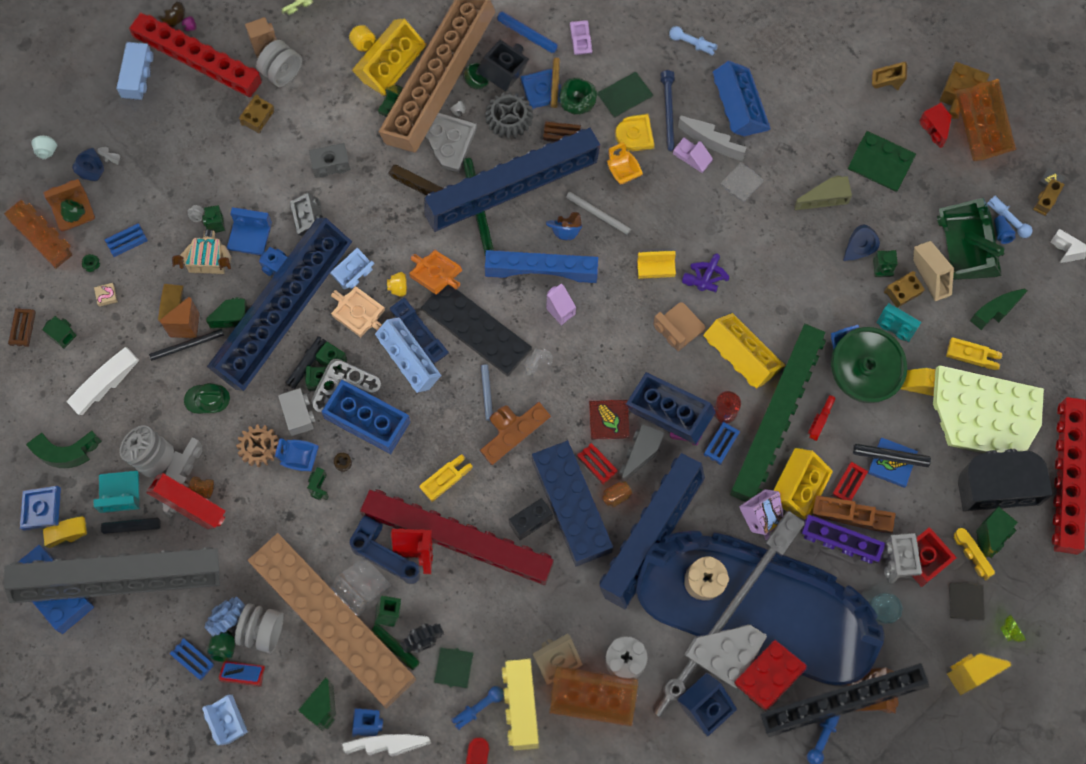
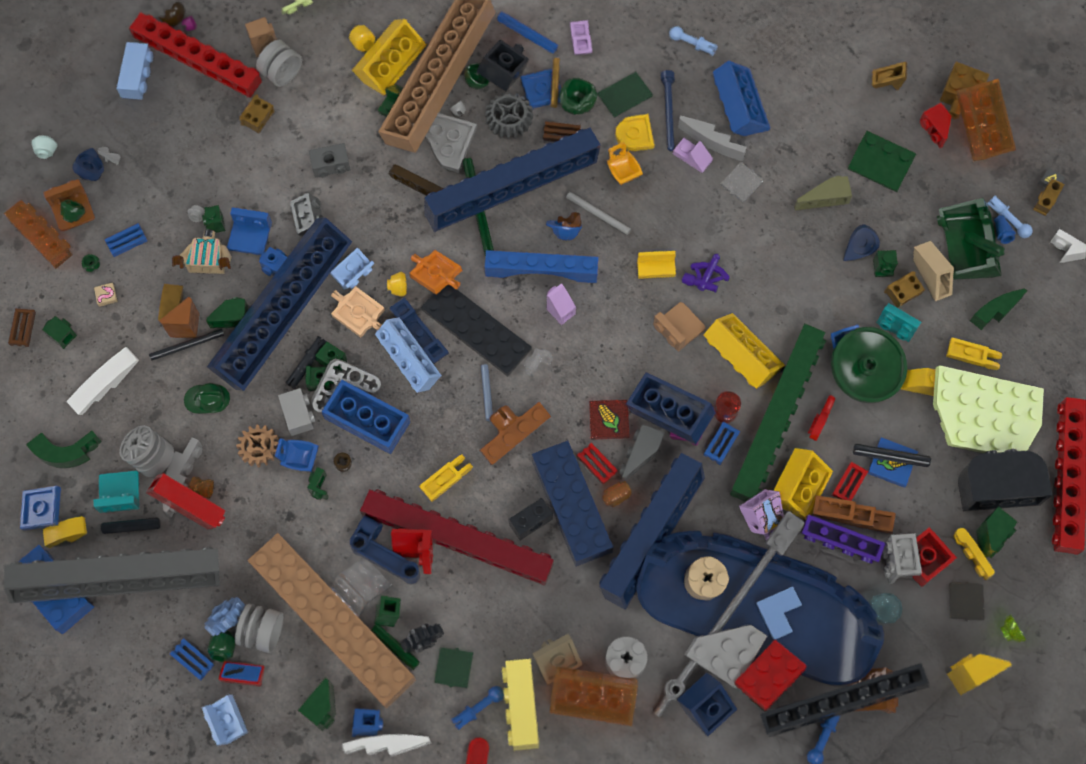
none -> medium blue tile [756,587,802,641]

